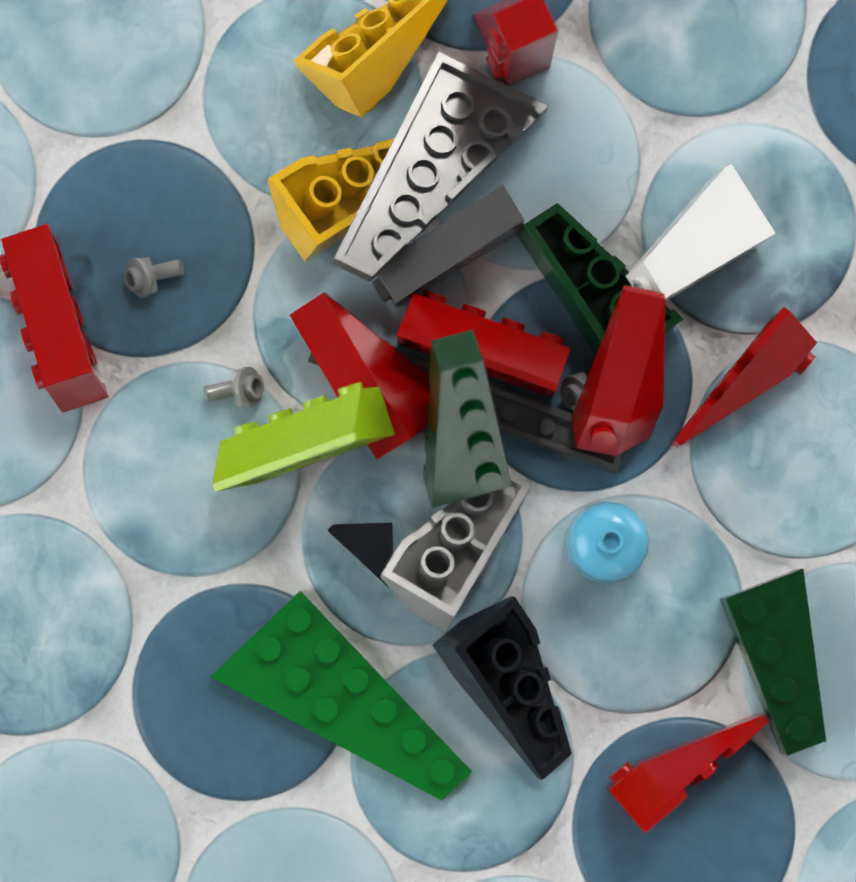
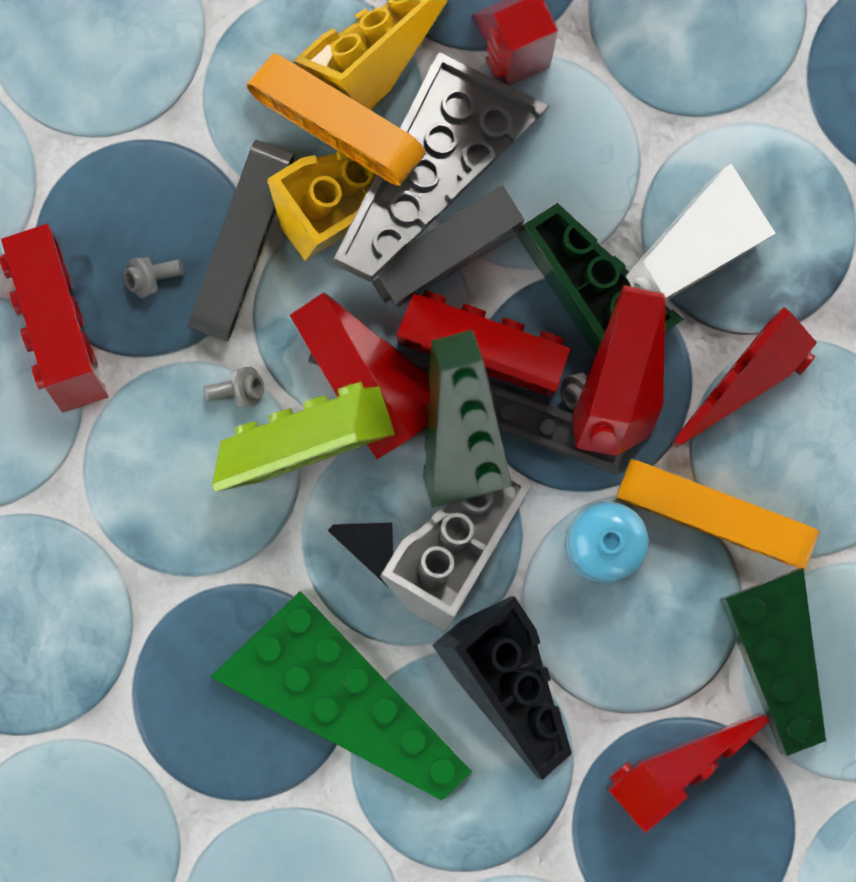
none -> dark grey beam [188,140,295,342]
none -> light orange beam [246,53,426,186]
none -> light orange beam [616,459,820,570]

